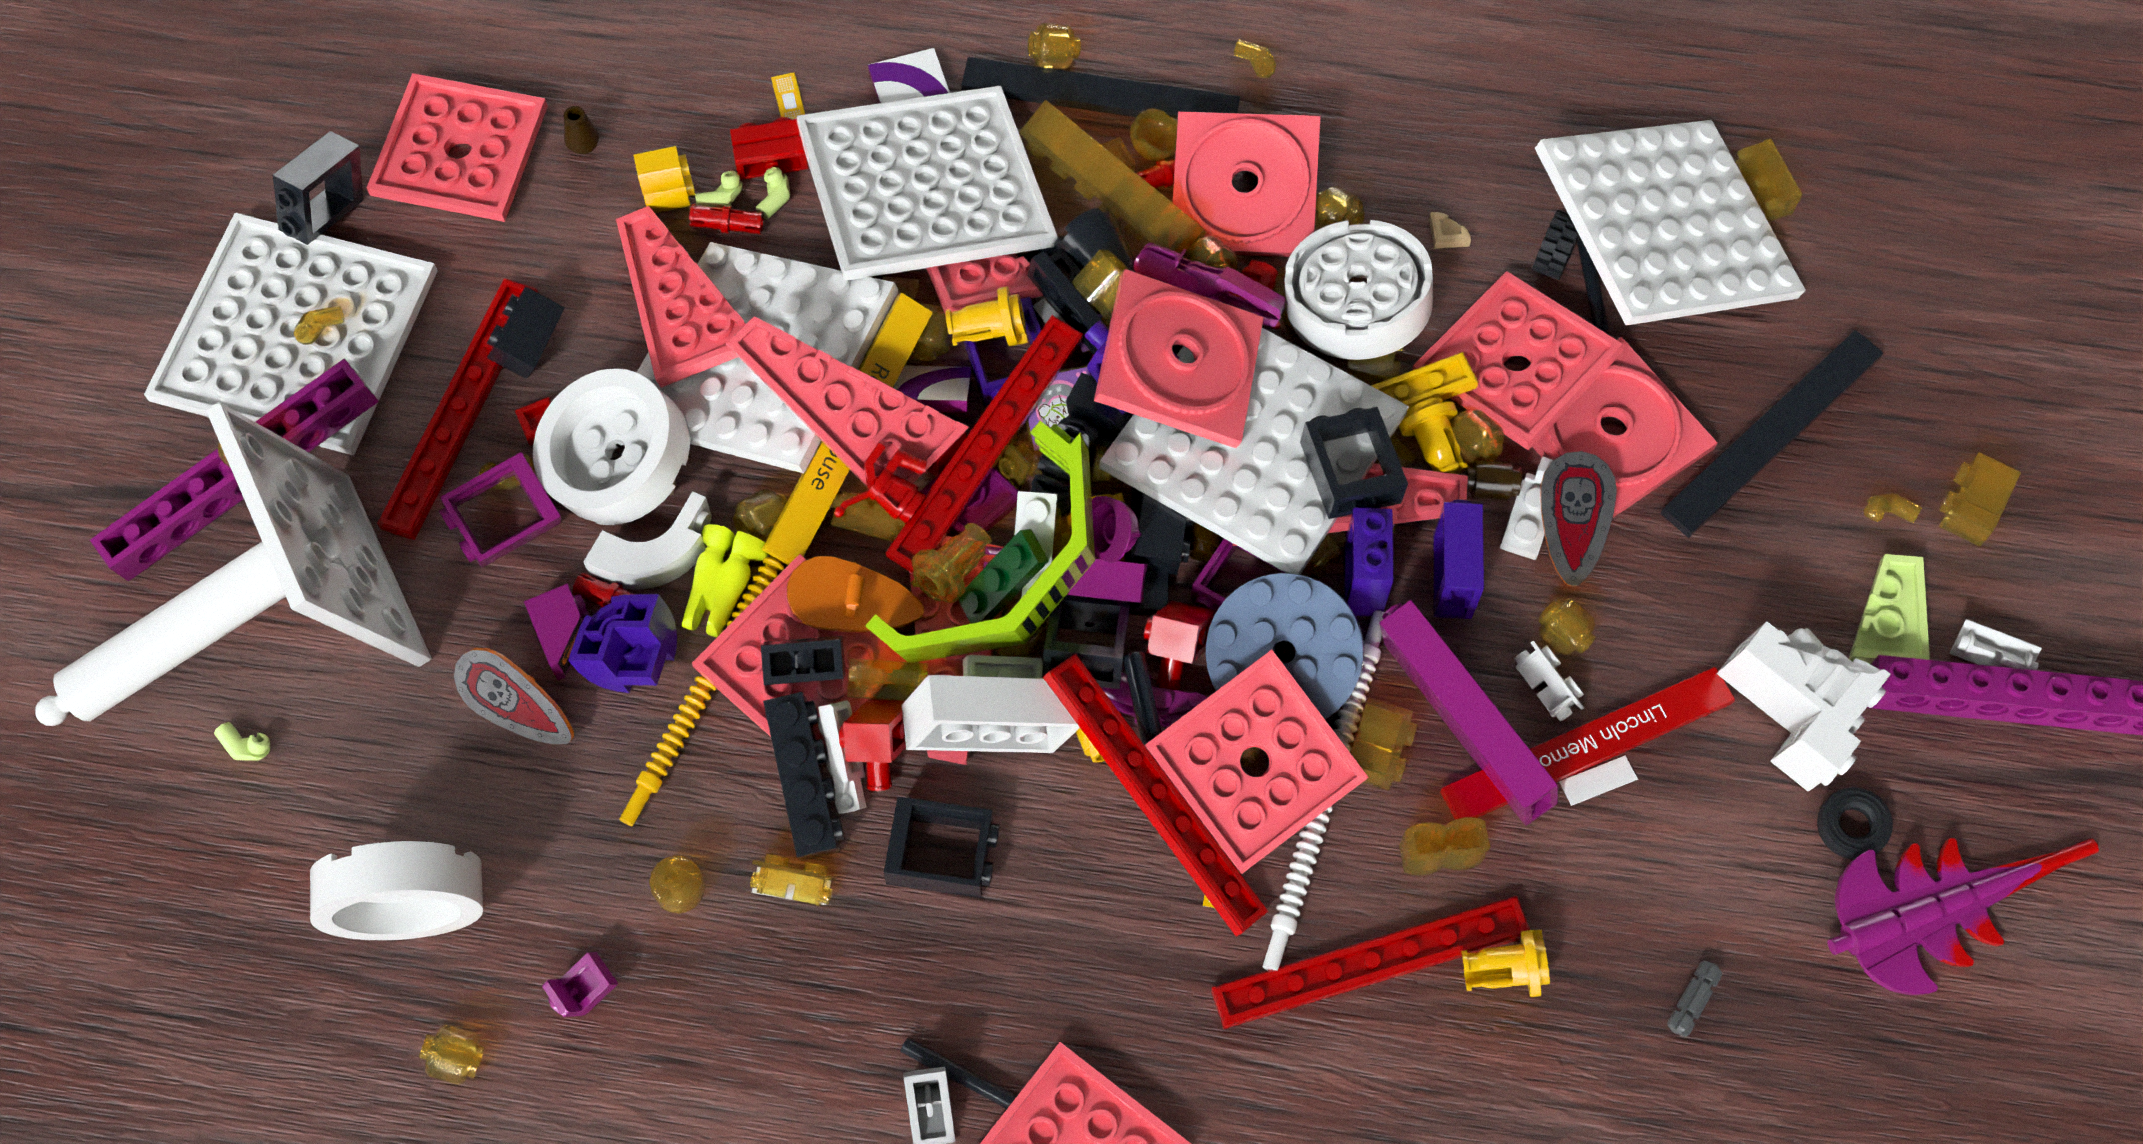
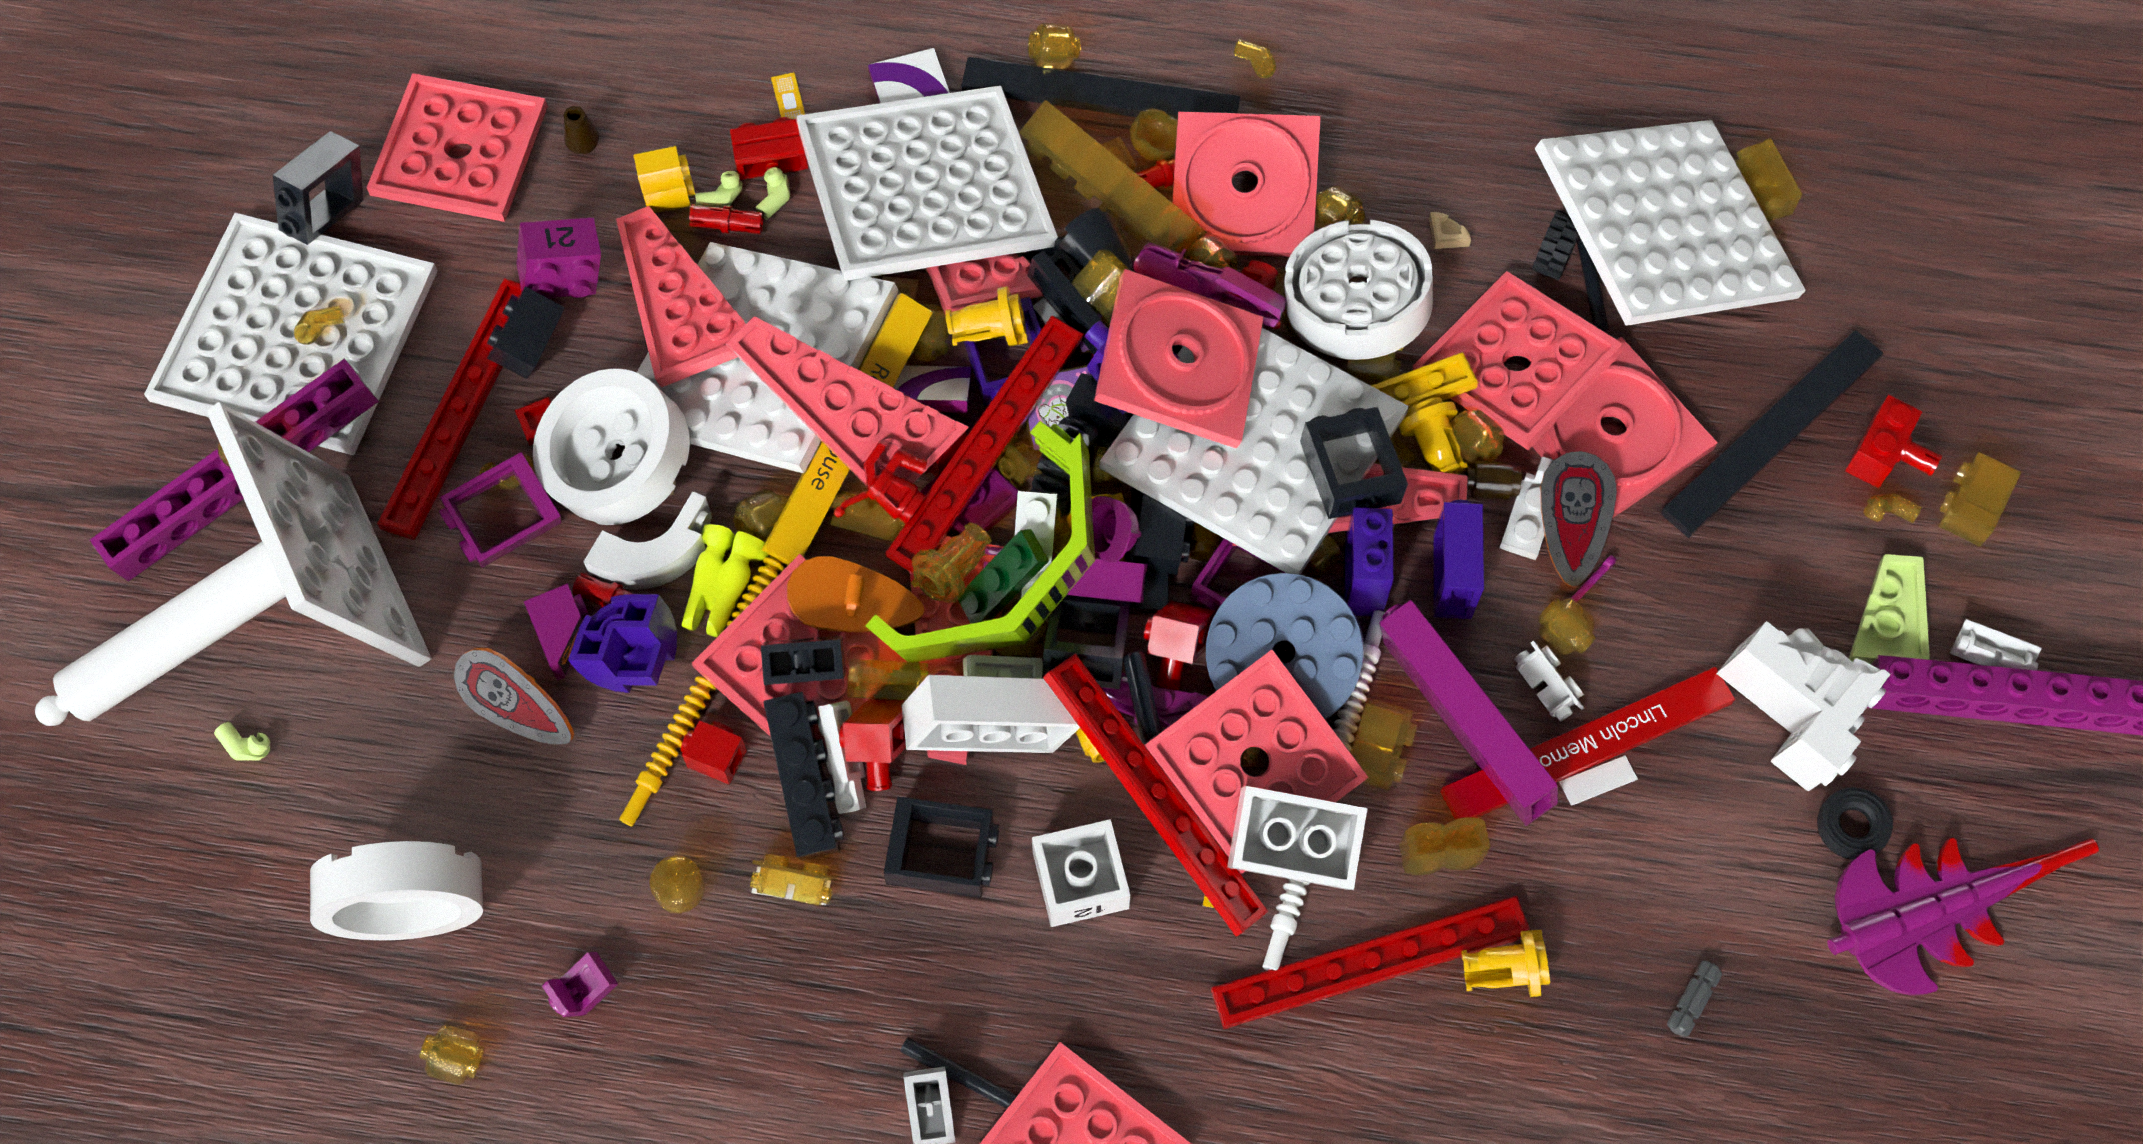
none -> magenta brick [516,218,601,299]
none -> red brick [681,720,747,785]
none -> white brick [1032,819,1130,927]
none -> white brick [1227,786,1367,890]
none -> magenta hinge [1561,555,1617,613]
none -> red brick [1845,394,1943,488]

